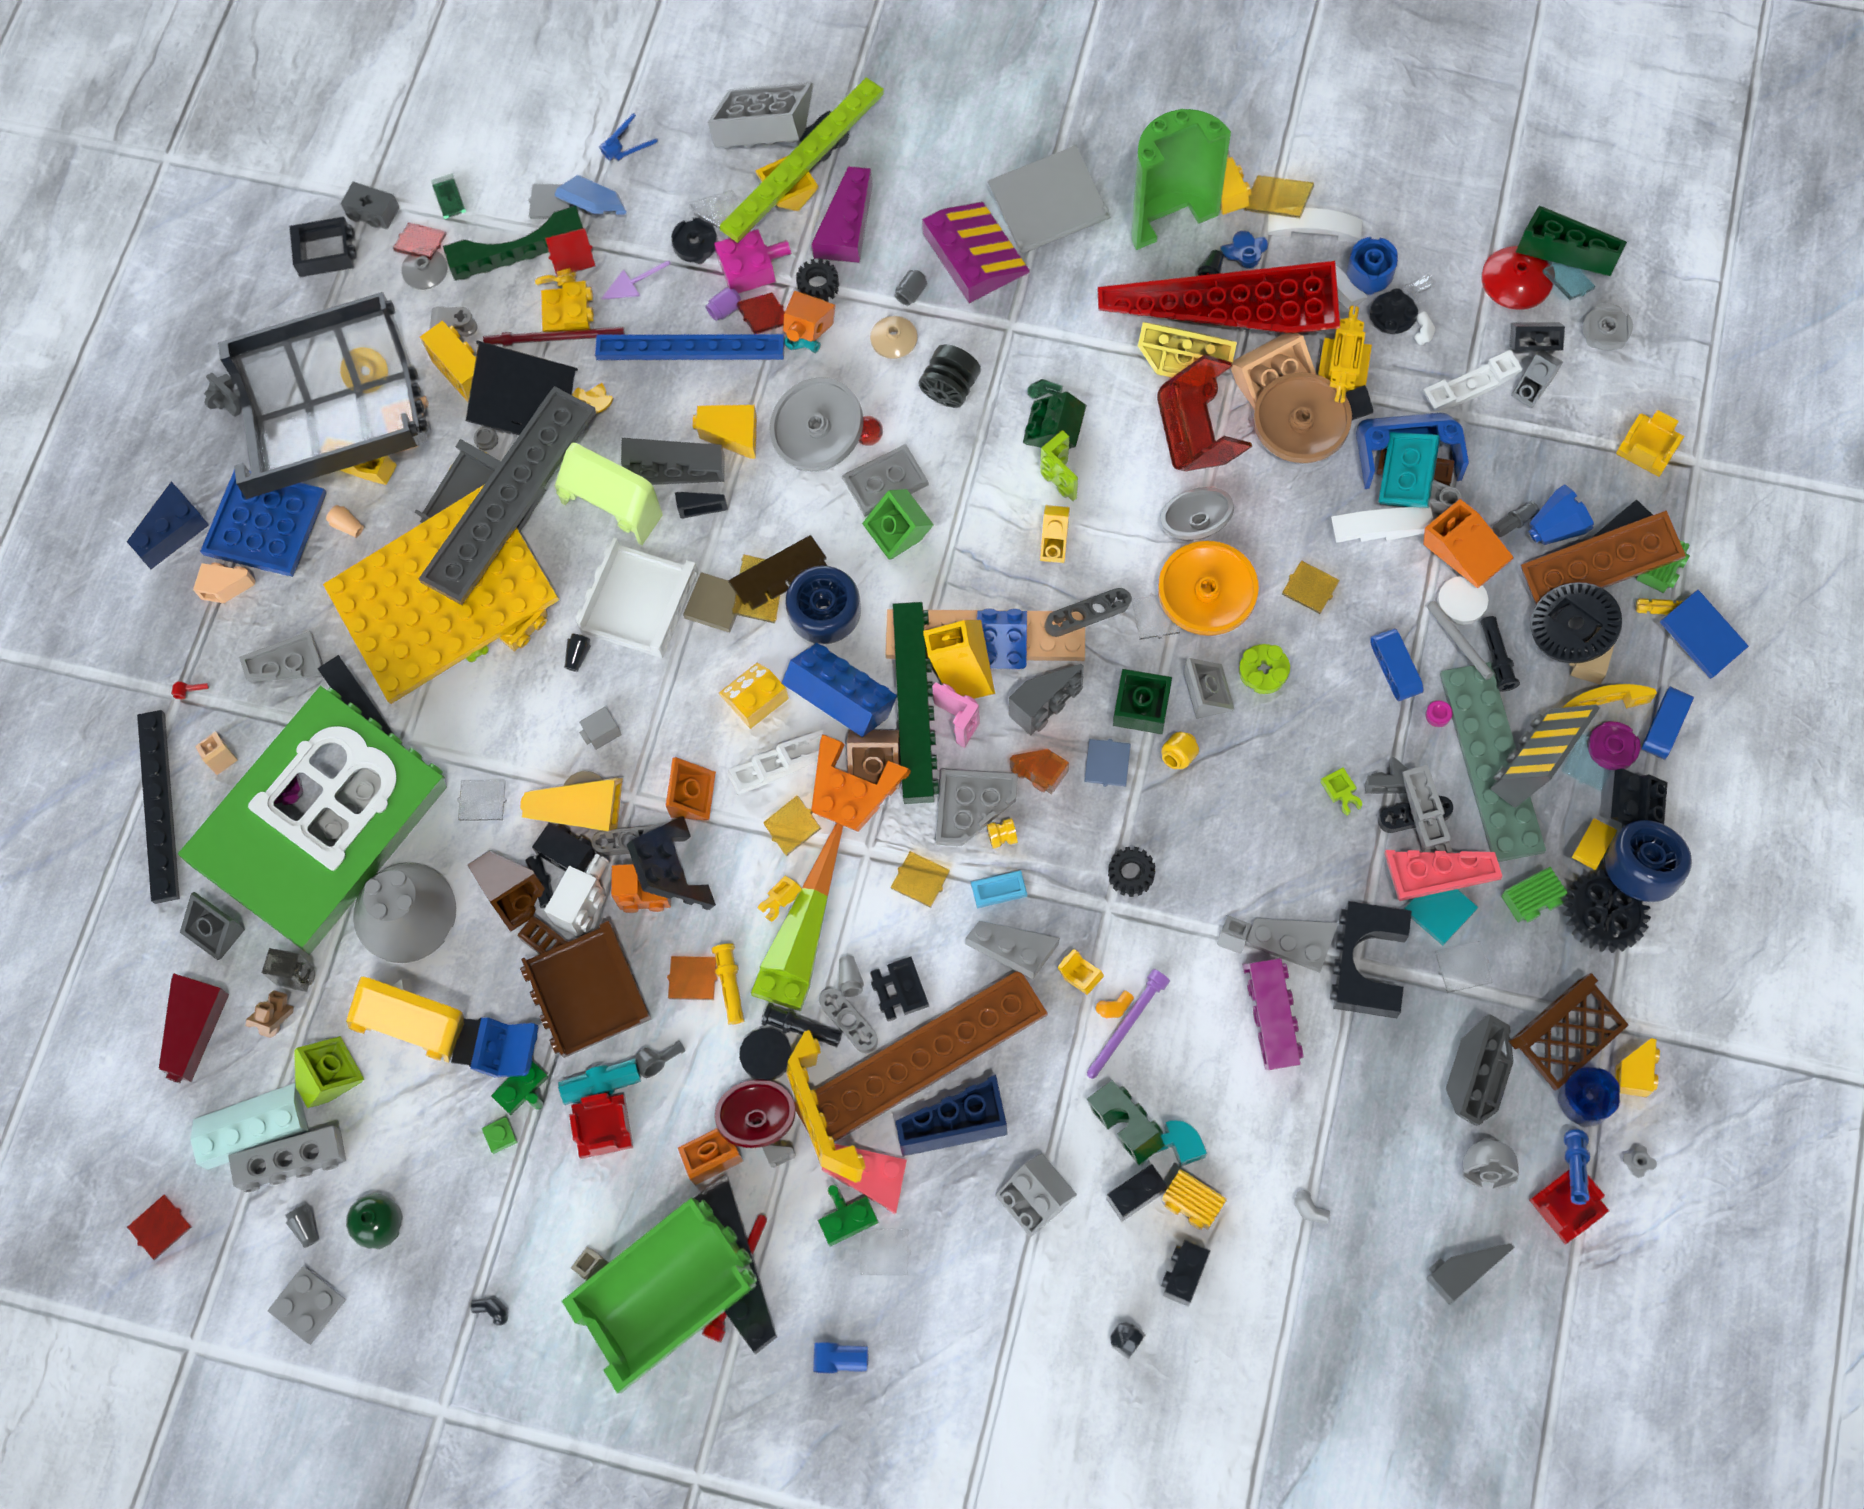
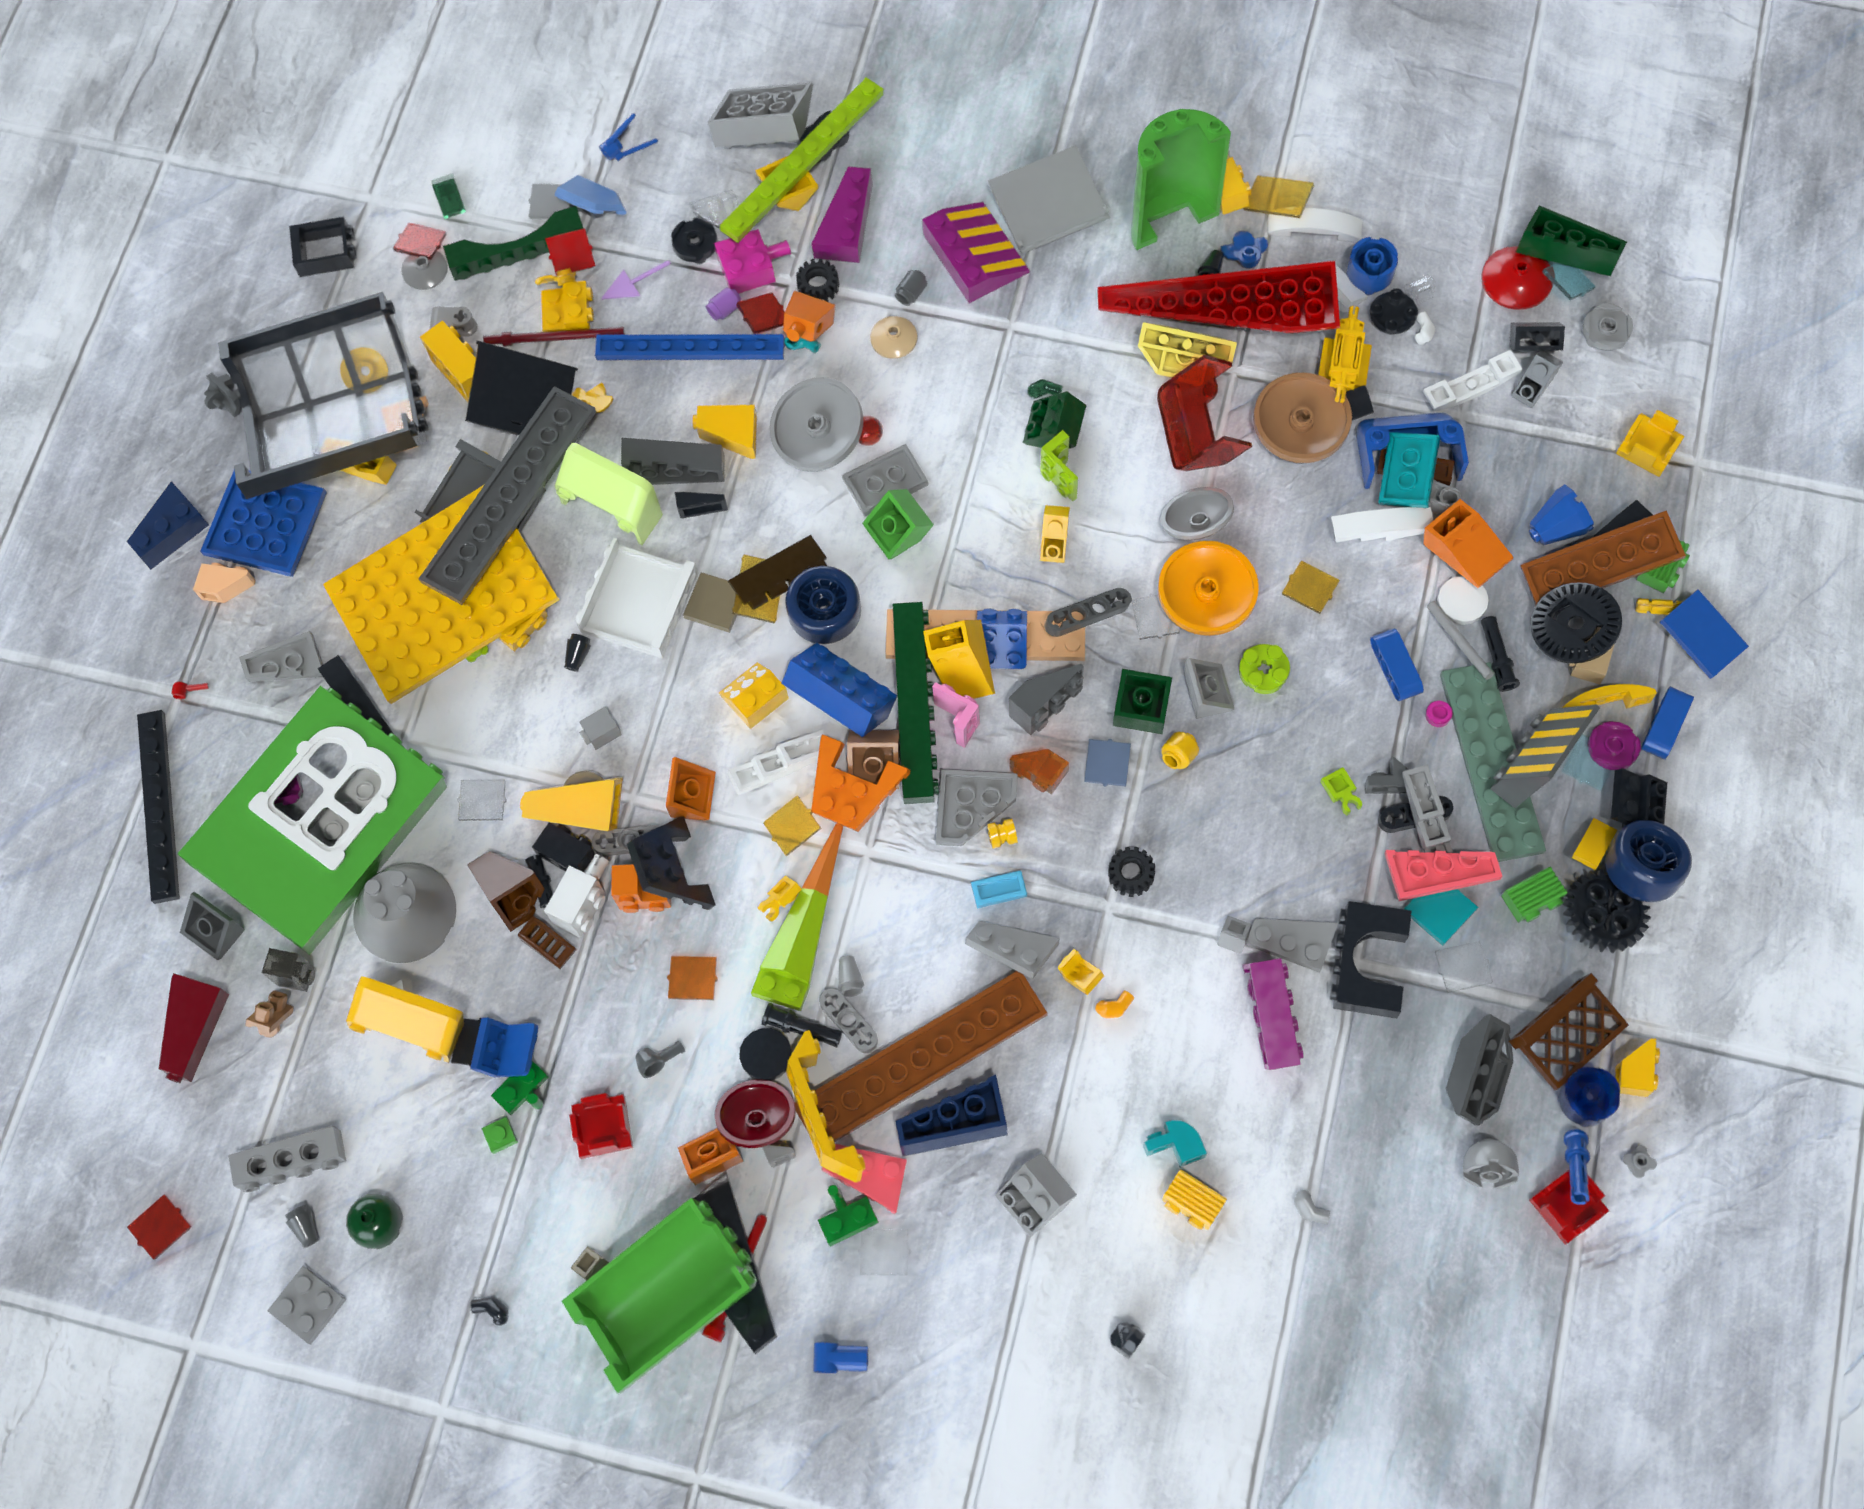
light aqua slope [190,1083,309,1170] -> none
light nougat slope [195,731,238,775] -> none
lime slope [294,1036,364,1109] -> none
light nougat cone [326,505,364,538] -> none
dark grey brick [341,181,399,230] -> none
light grey plate [474,427,498,450] -> none
reddish brown panel [520,921,652,1058] -> none
teal piece [558,1059,642,1105] -> none
yellow pin [711,943,745,1025] -> none
black plate [870,956,929,1021] -> none
clear yellow piece [891,851,950,908] -> none
pearl dark grey wheel [919,344,981,408] -> none
medium lavender piece [1087,969,1170,1079] -> none
arch [1087,1080,1165,1165] -> none
black brick [1106,1164,1168,1222] -> none
black brick [1161,1240,1210,1307] -> none
light nougat slope [1231,333,1316,409] -> none
dark grey slope [1426,1243,1515,1304] -> none
dark grey axle [1493,501,1540,537] -> none

